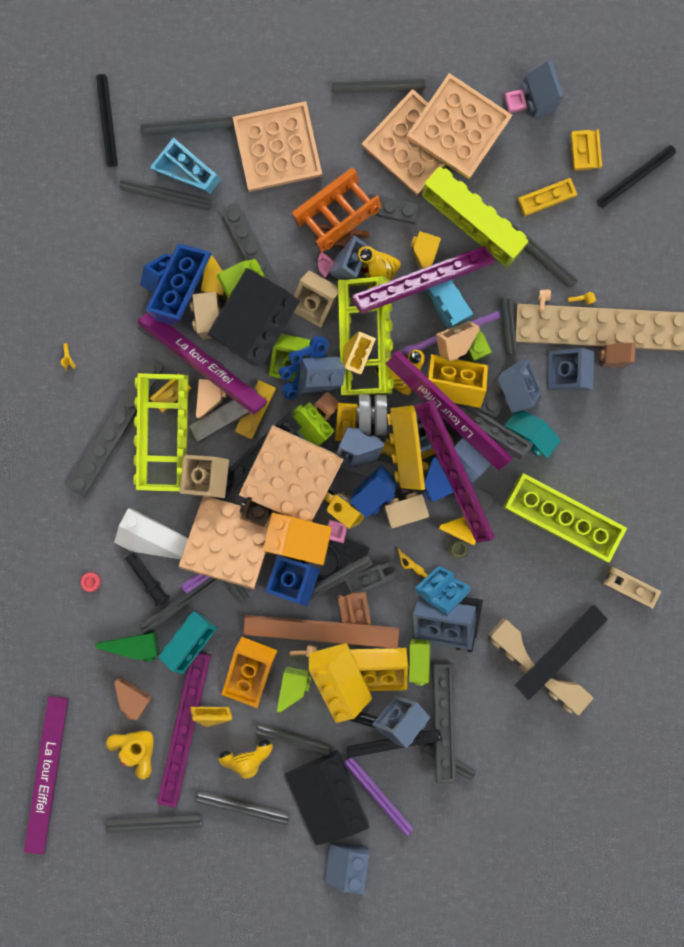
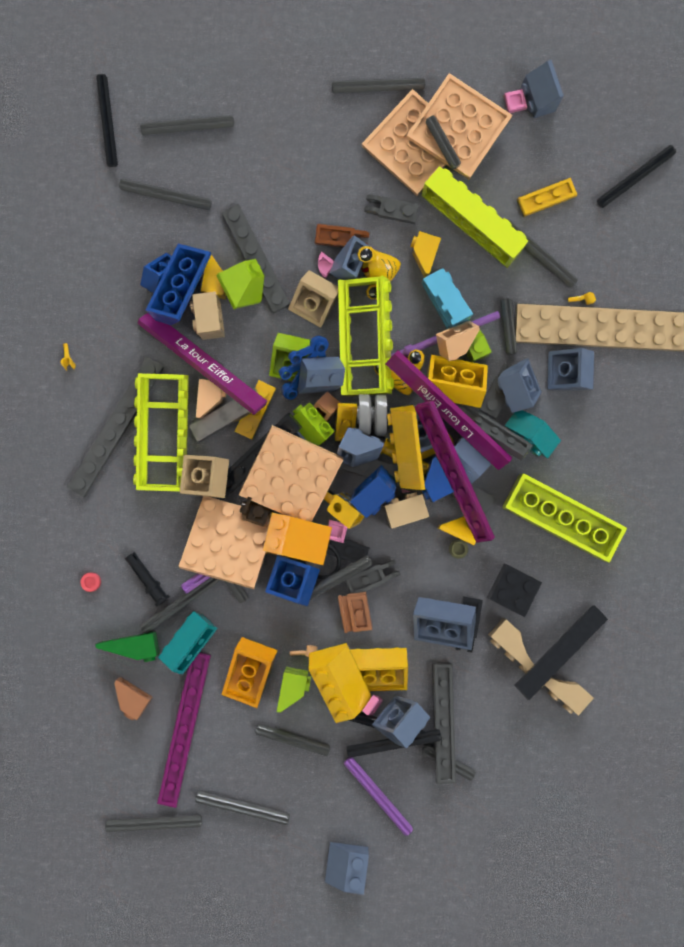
magenta tile [24,696,69,855] -> none
yellow head [105,731,154,780] -> none
white wedge [114,508,188,559] -> none
medium azure wedge [150,137,222,194] -> none
yellow plate [150,373,192,413] -> none
yellow slope [190,707,232,727] -> none
black slope [207,268,300,367] -> none
yellow head [218,740,273,779] -> none
light nougat plate [233,101,322,192] -> none
nougat tile [244,615,399,648] -> none
black slope [285,750,370,846] -> none
orange fence [292,167,382,253] -> none
yellow slope [343,331,376,374] -> none
magenta tile [352,246,495,314] -> none
yellow hand [398,548,428,578] -> none
lime brick [409,639,431,685] -> none
dark azure slope [415,566,471,615] -> none
light nougat hand [539,289,551,312] -> none
yellow plate [570,129,602,171] -> none
nougat slope [599,343,636,368] -> none
tan plate [603,567,662,609] -> none
none -> bright pink tile [362,695,383,715]
none -> dark grey axle [426,115,461,169]
none -> black brick [487,564,542,617]

